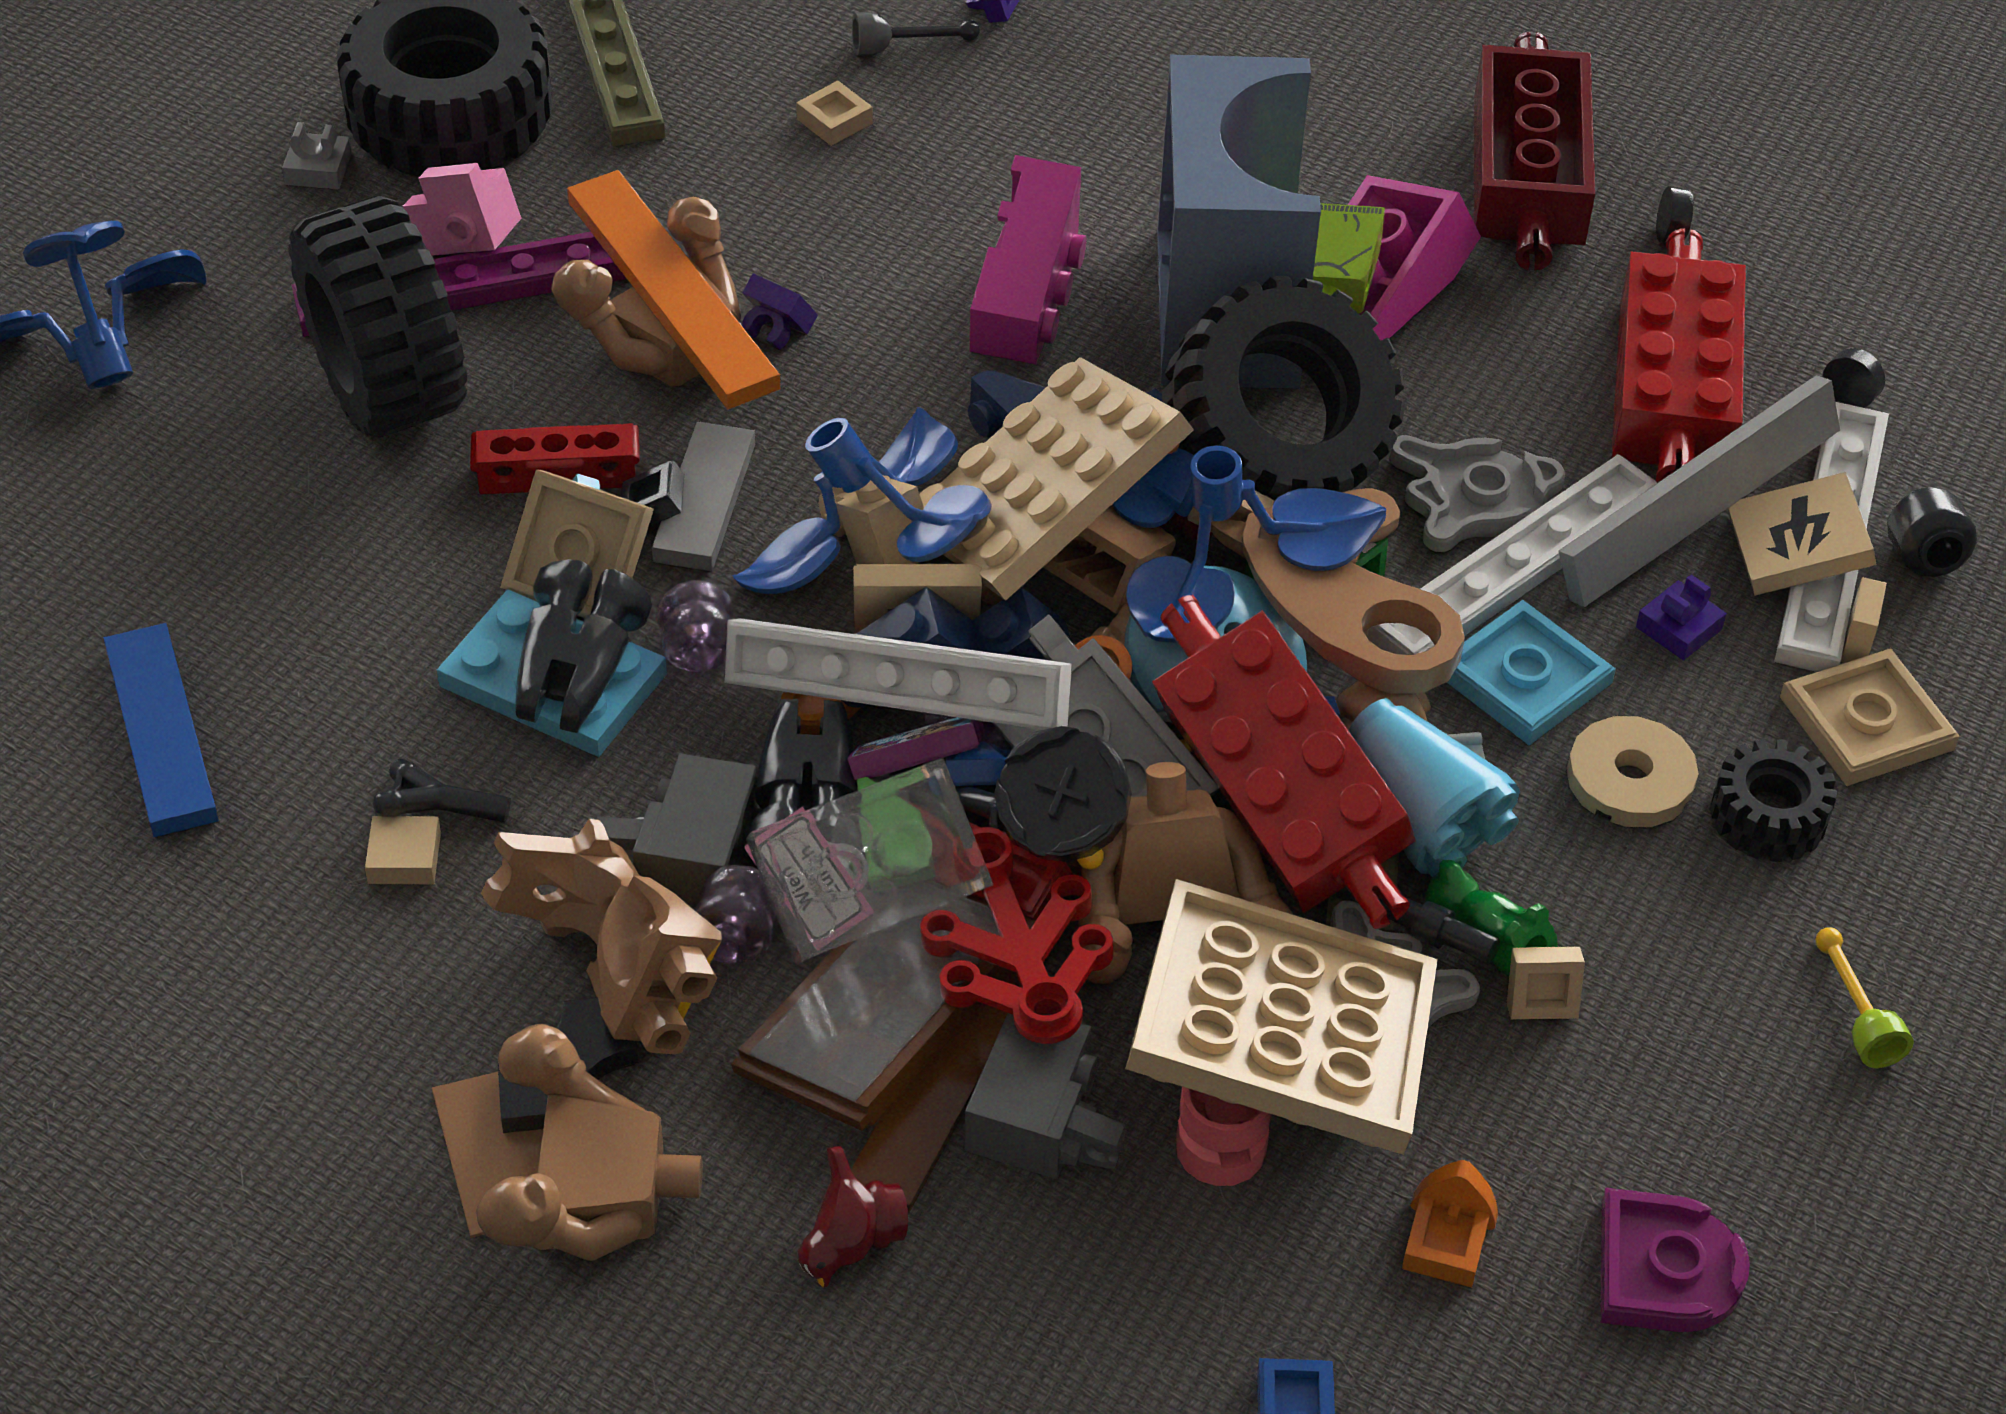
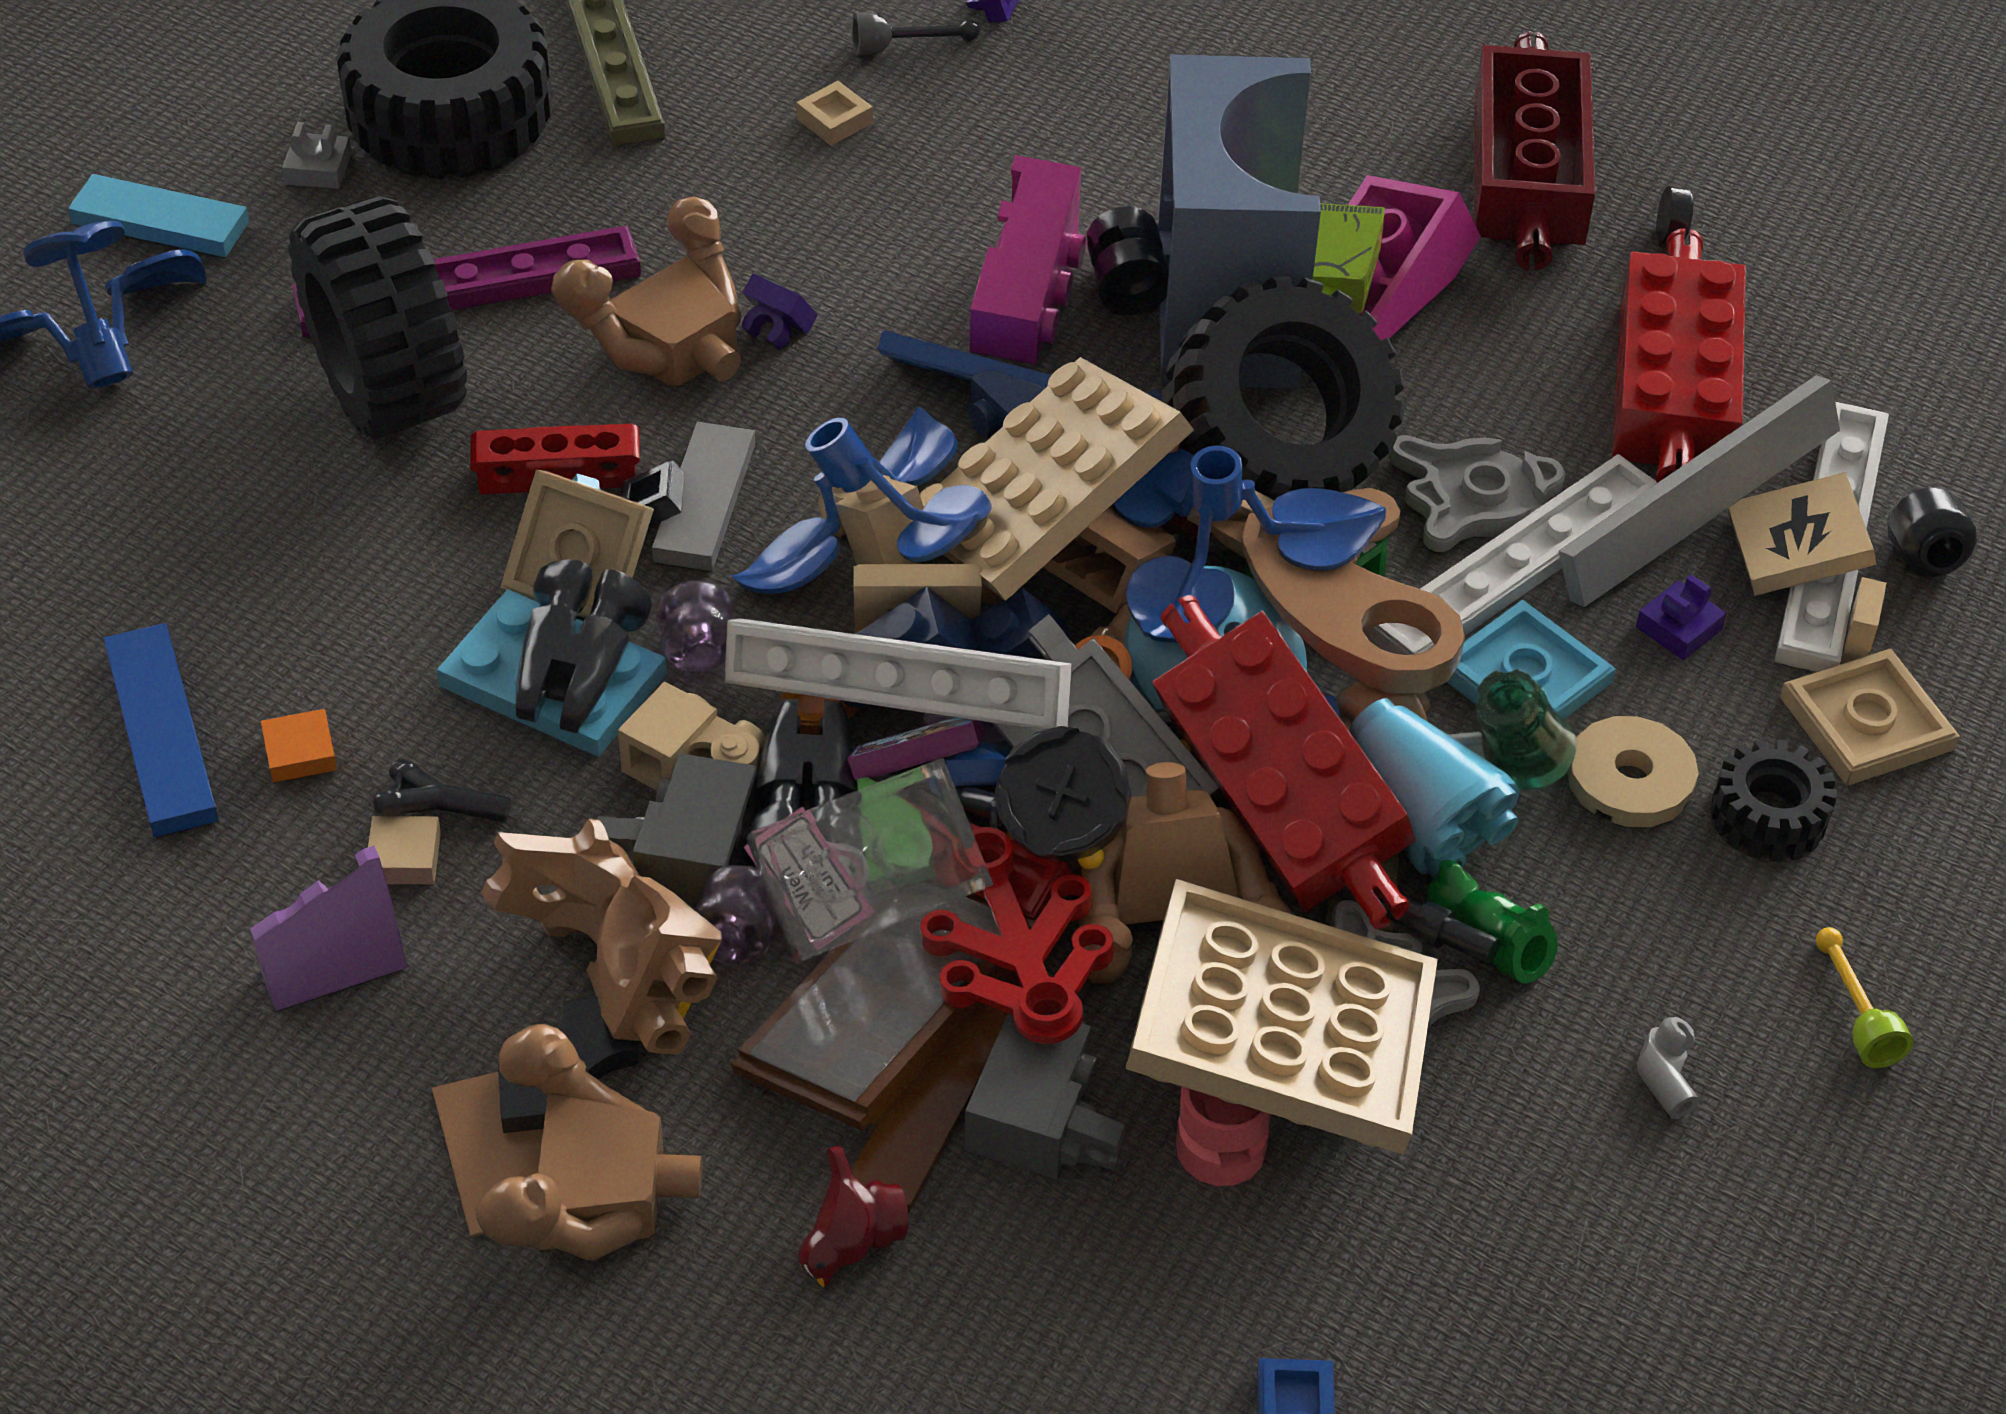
bright pink brick [403,163,521,256] -> none
orange tile [567,170,780,410] -> none
orange tile [1402,1160,1498,1288] -> none
tan tile [1507,947,1585,1019] -> none
magenta tile [1600,1188,1750,1332] -> none
black tile [1822,348,1885,408] -> none
none -> medium azure tile [68,174,249,257]
none -> medium lavender slope [250,846,407,1011]
none -> orange tile [261,709,337,783]
none -> tan brick [618,681,766,790]
none -> blue tile [877,330,1051,388]
none -> black wheel [1086,206,1169,315]
none -> clear green plant [1476,669,1577,790]
none -> light grey arm [1637,1017,1699,1119]

